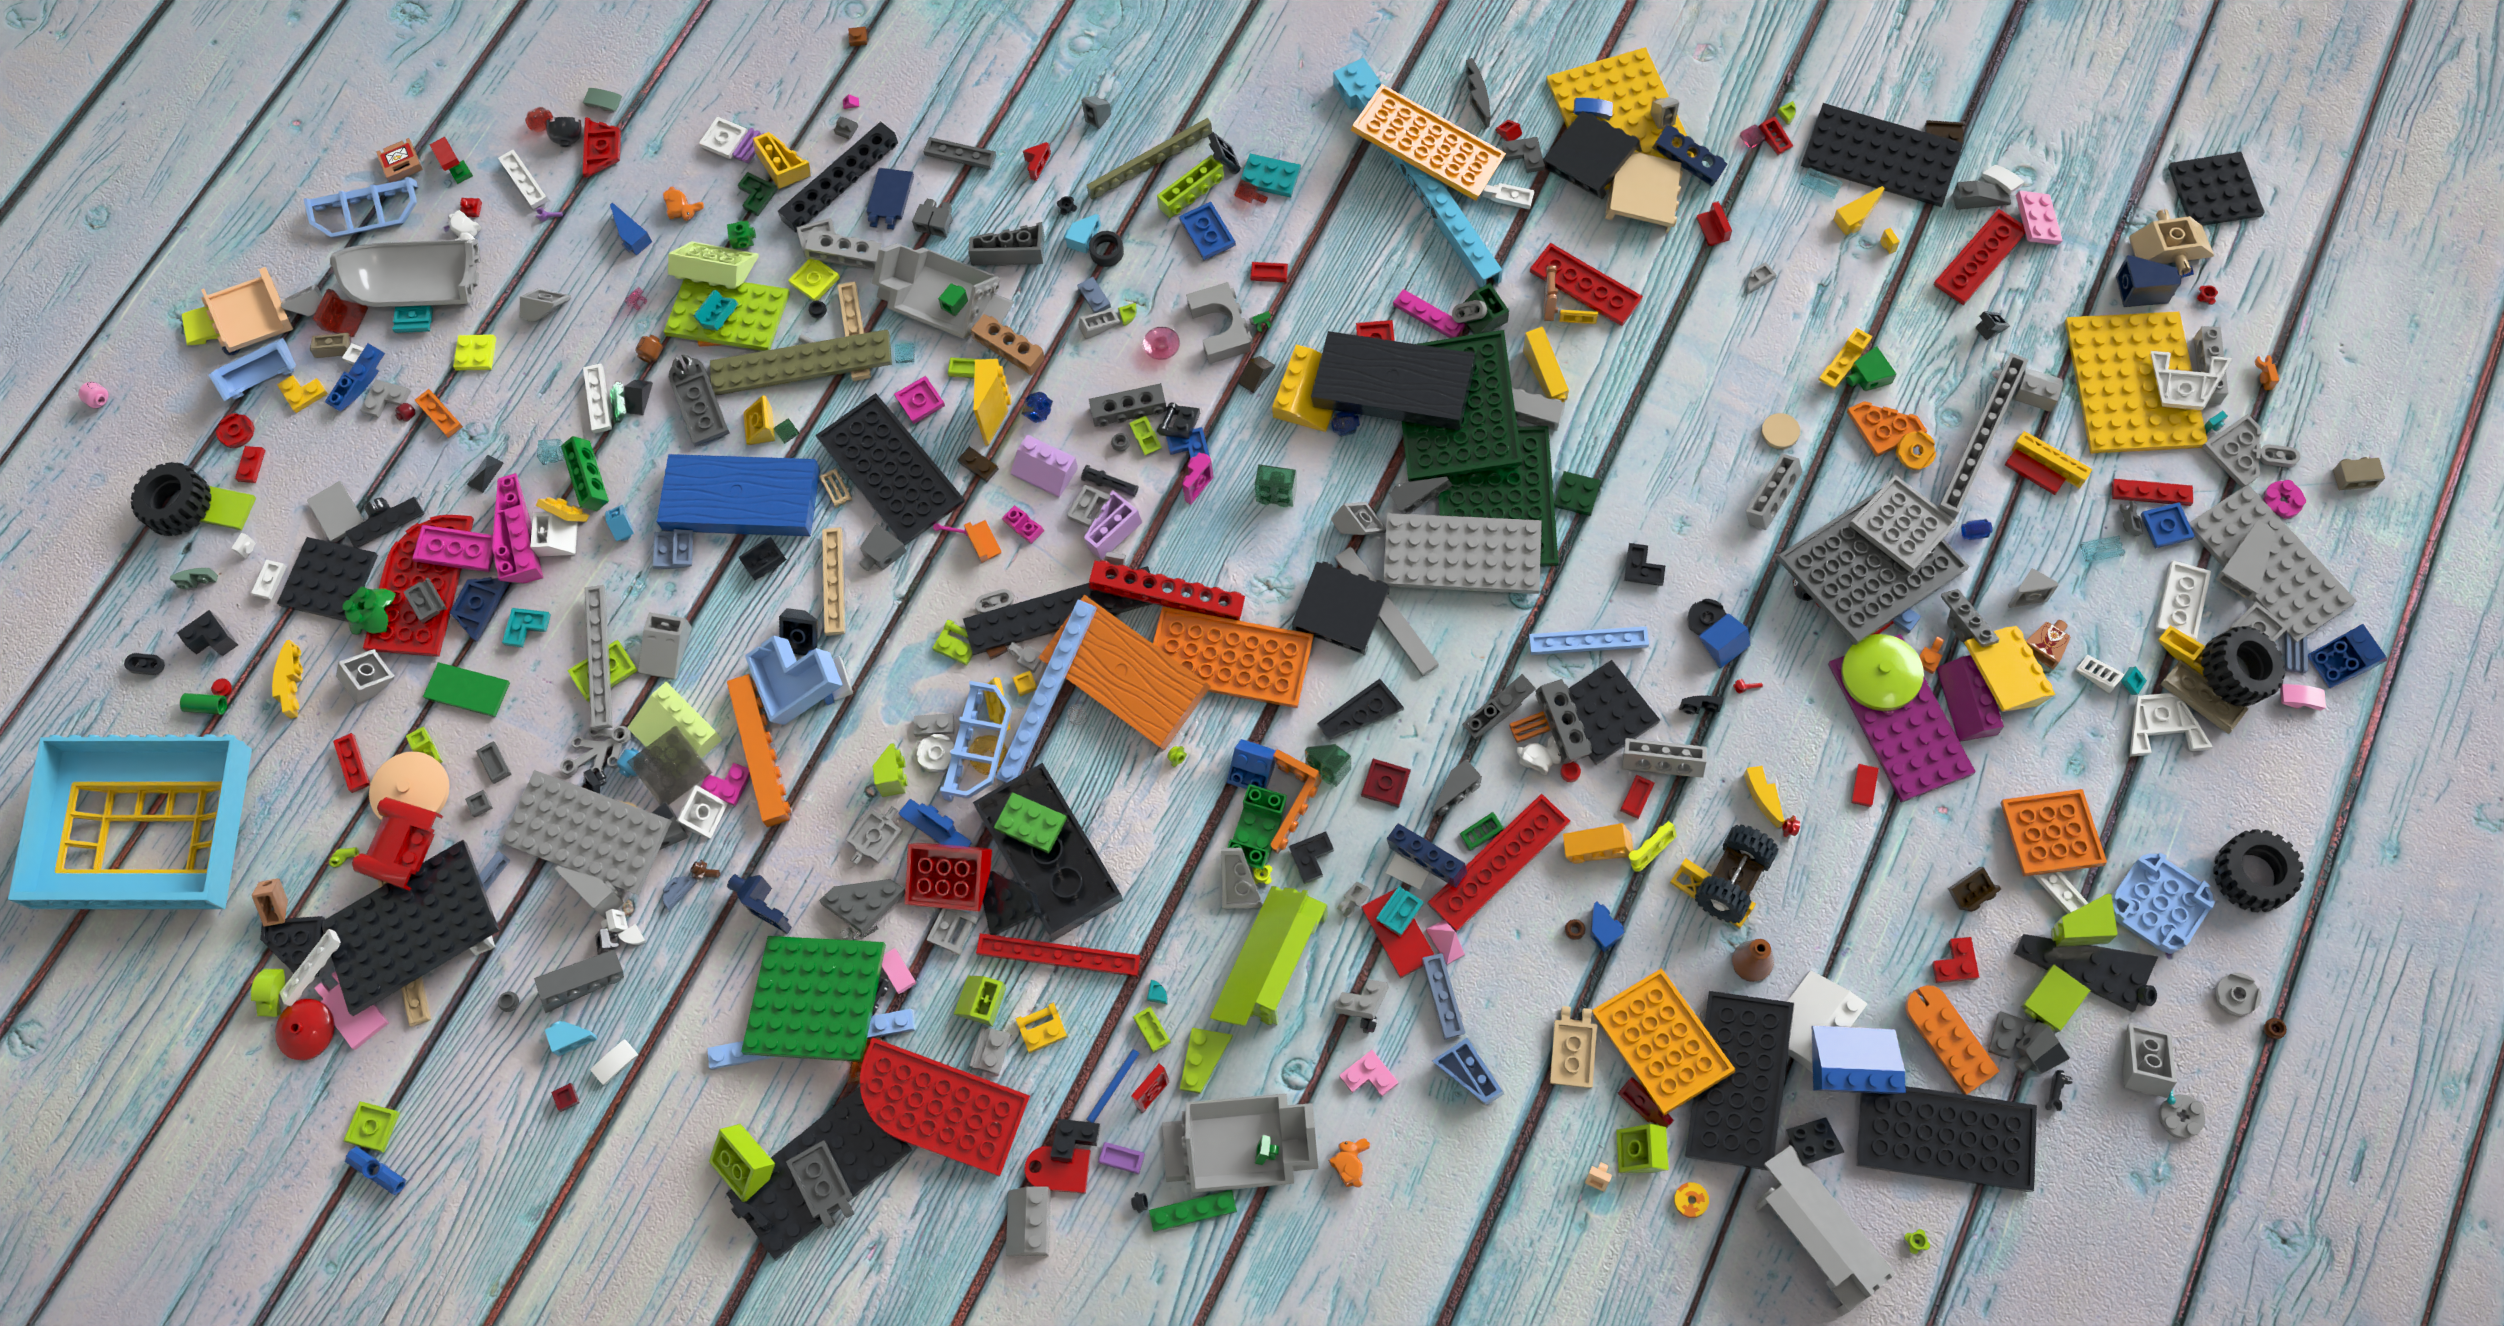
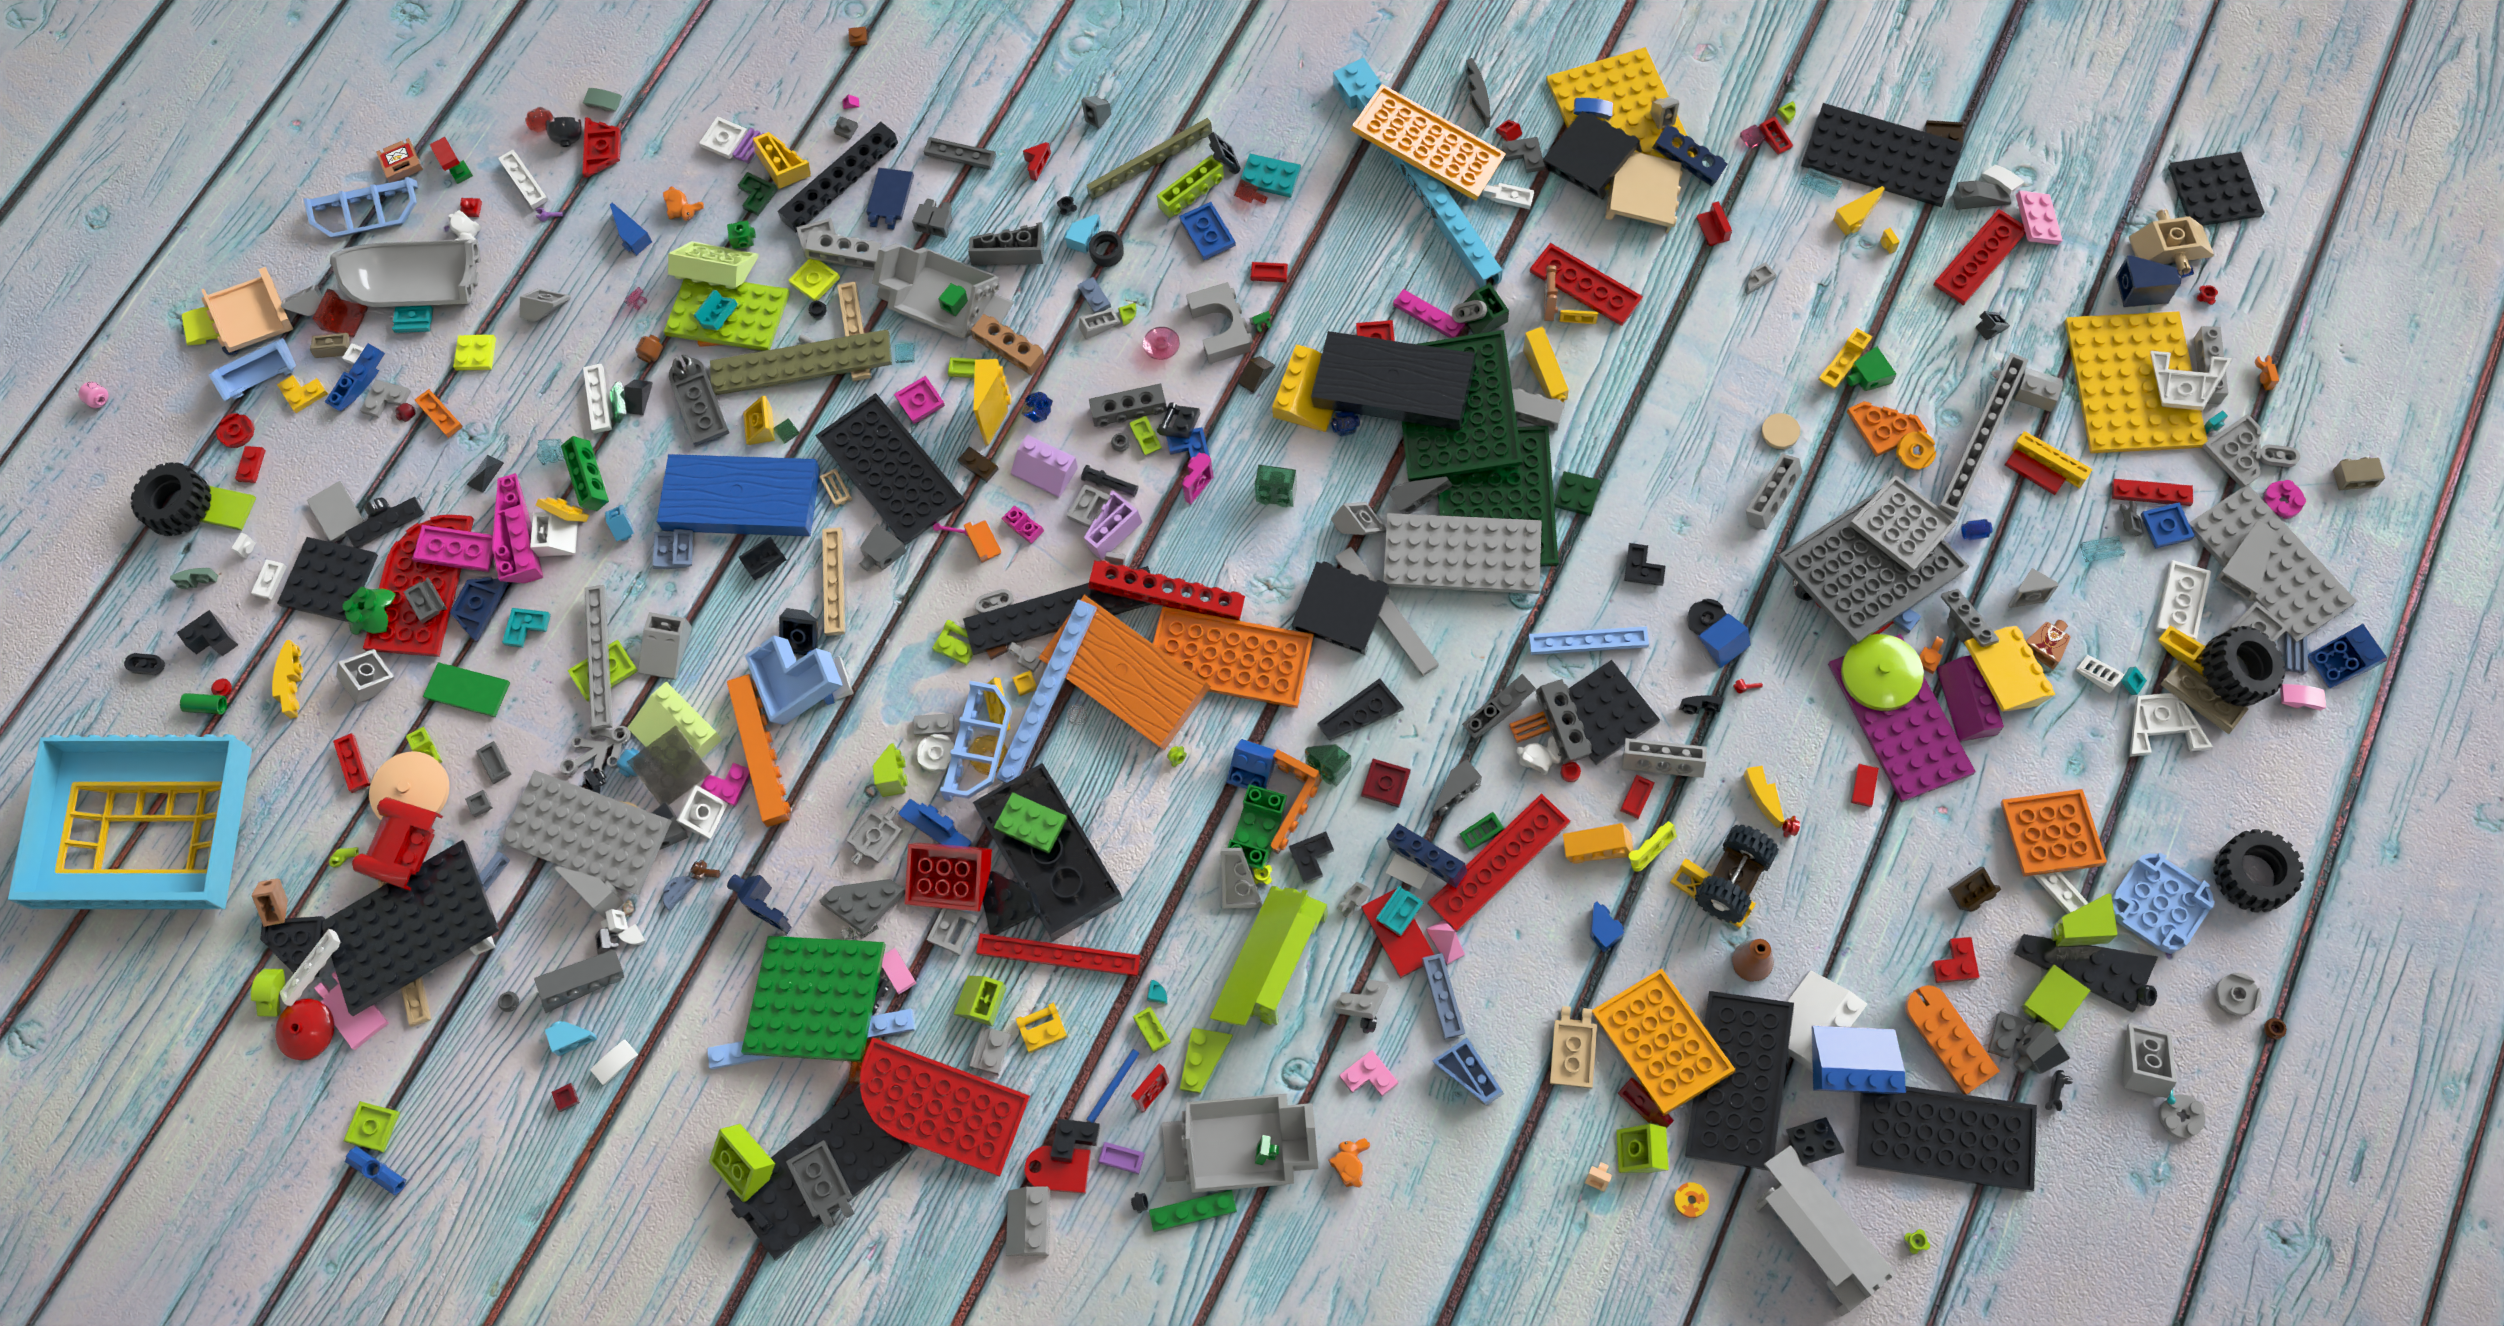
reddish brown plate [1565,919,1585,940] -> none

